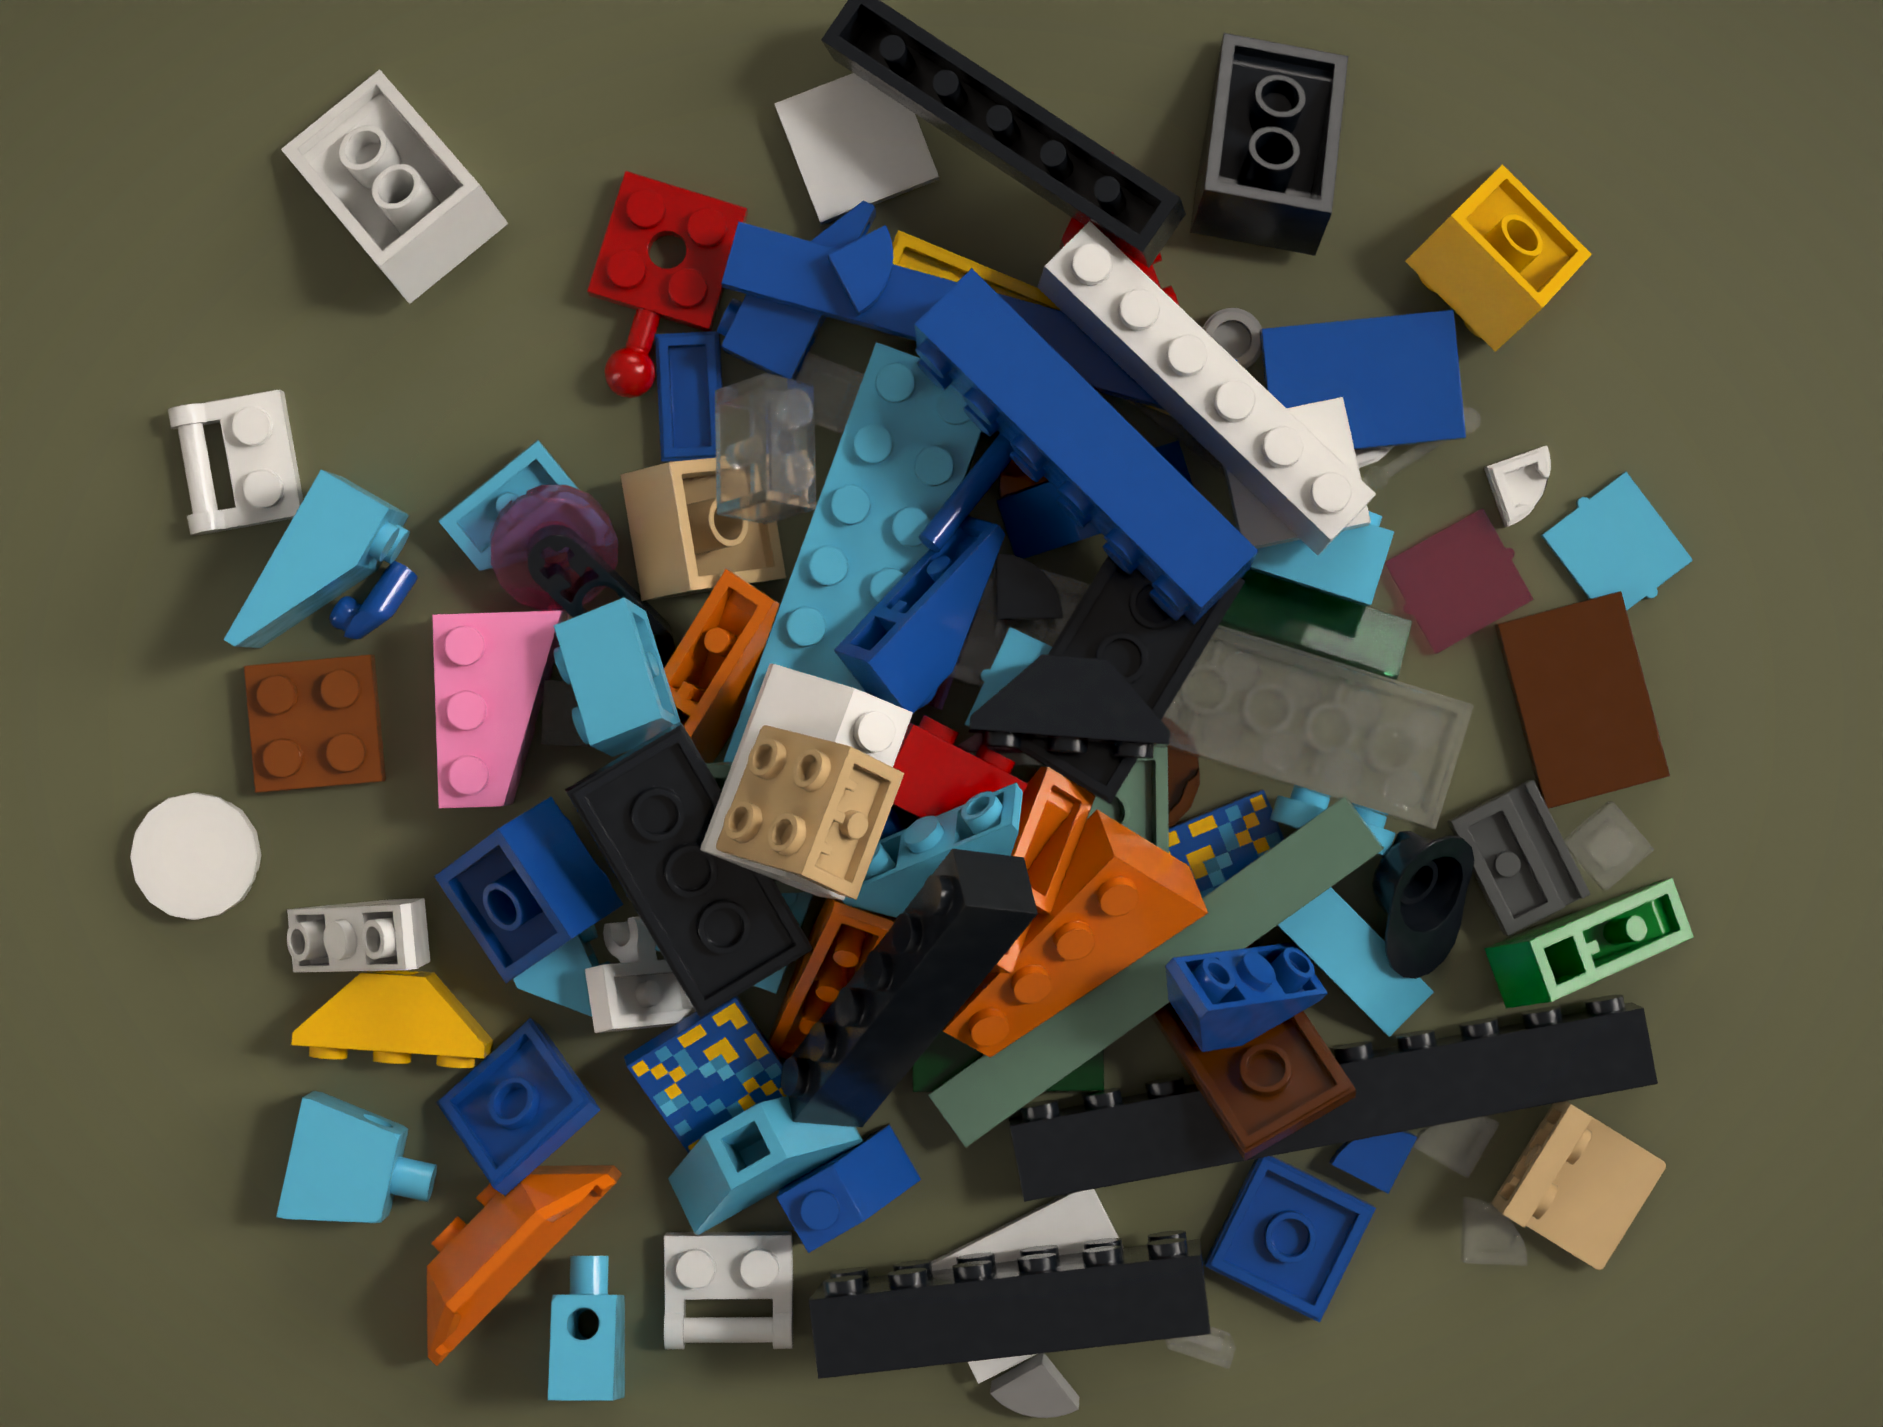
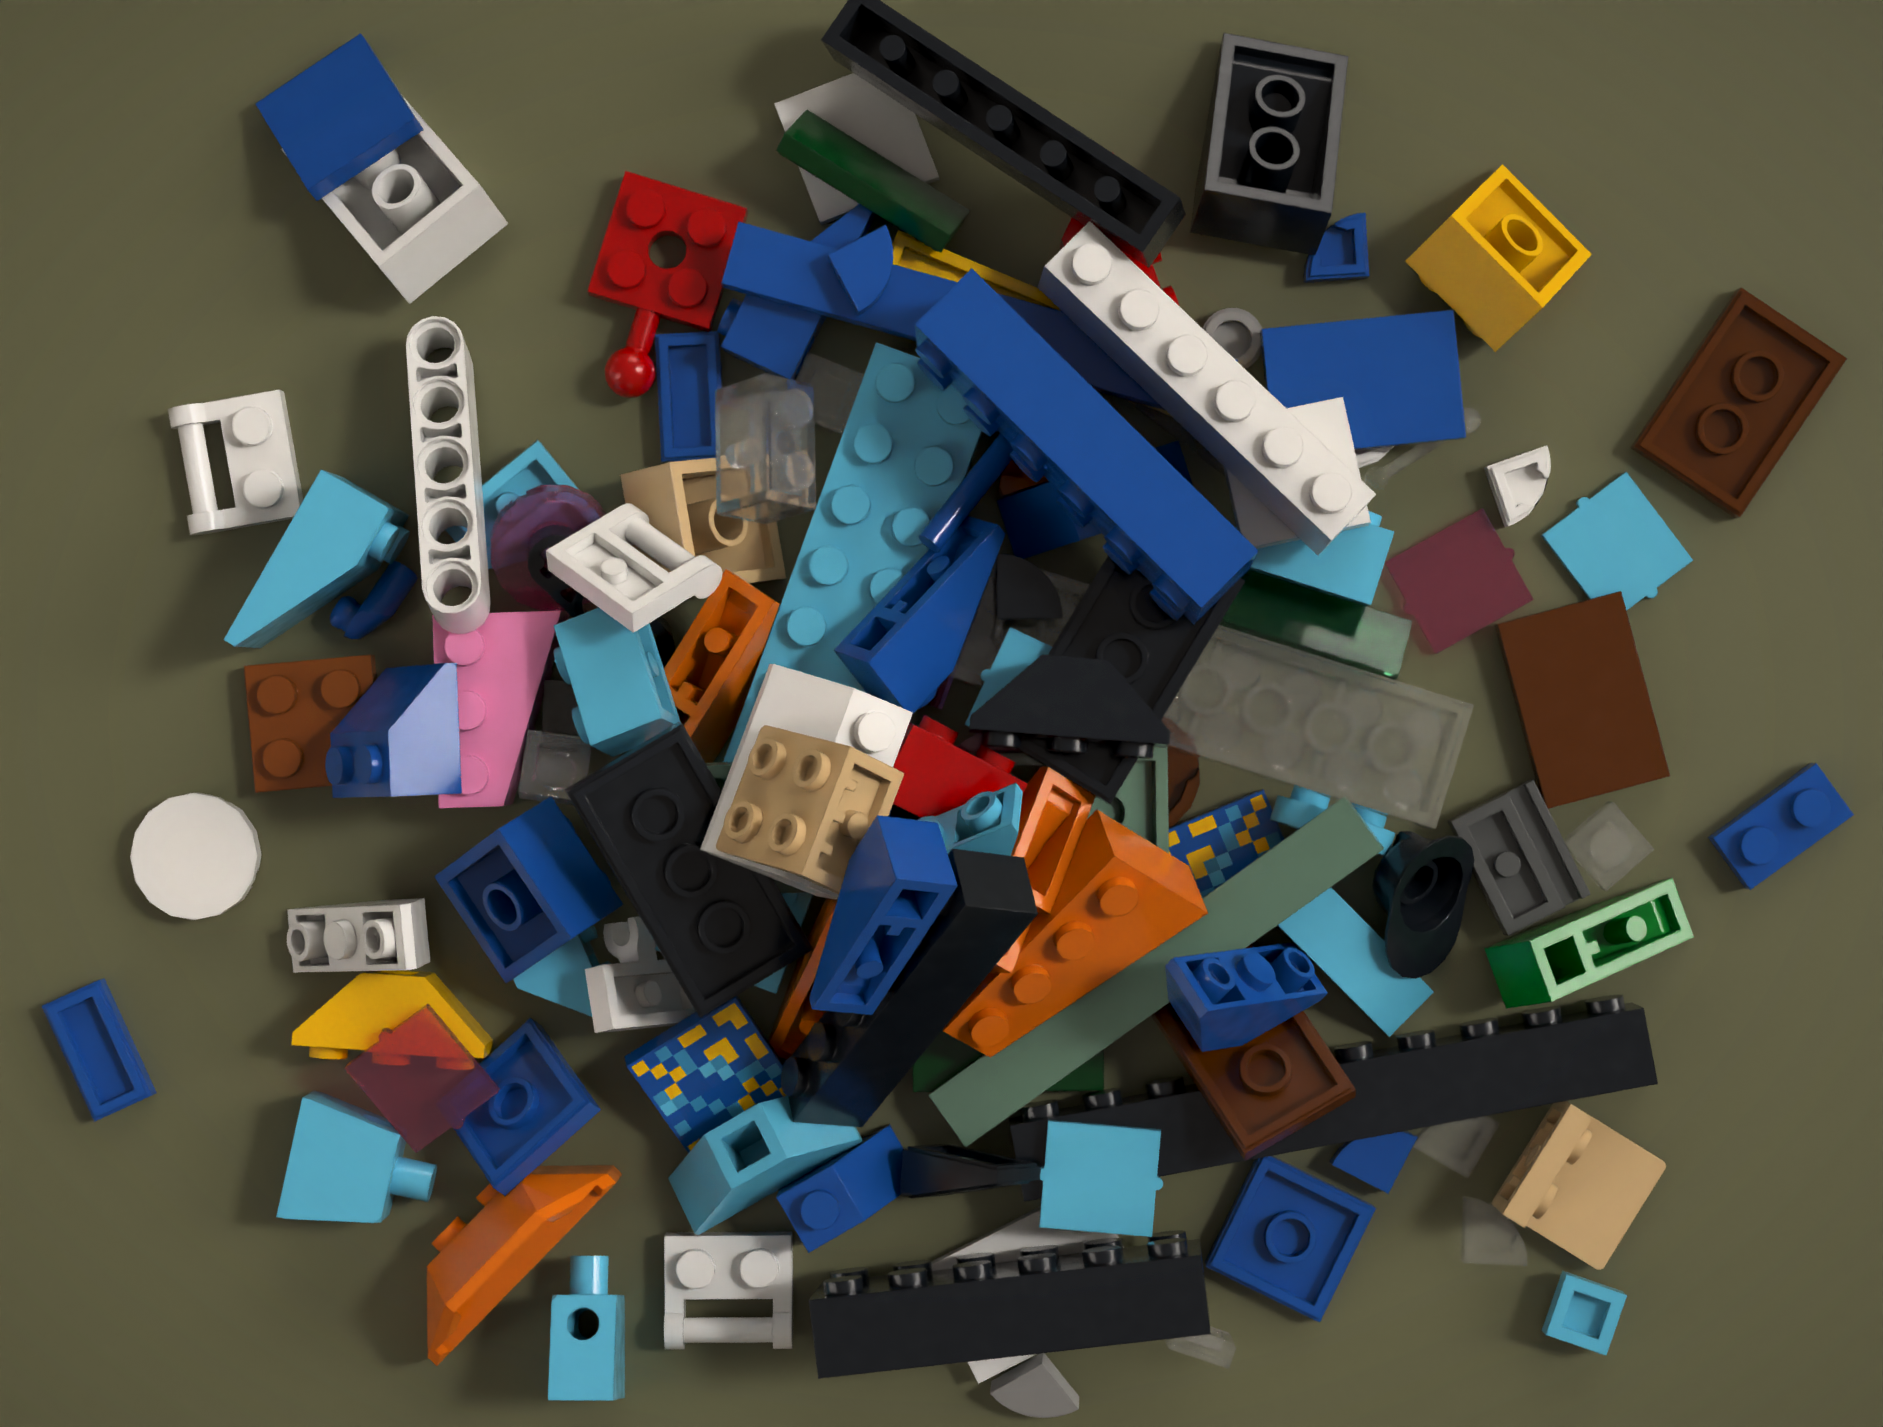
none -> blue tile [42,978,157,1122]
none -> blue tile [255,33,424,201]
none -> blue slope [325,663,462,798]
none -> clear pink piece [344,1003,500,1153]
none -> white beam [406,316,491,634]
none -> clear plate [518,730,592,806]
none -> white plate [546,503,723,633]
none -> dark green tile [776,110,970,253]
none -> blue slope [809,815,958,1015]
none -> black slope [900,1144,1041,1199]
none -> medium azure piece [1039,1120,1163,1237]
none -> blue tile [1304,212,1369,283]
none -> medium azure plate [1542,1271,1627,1356]
none -> reddish brown tile [1630,287,1847,518]
none -> blue plate [1708,763,1854,890]

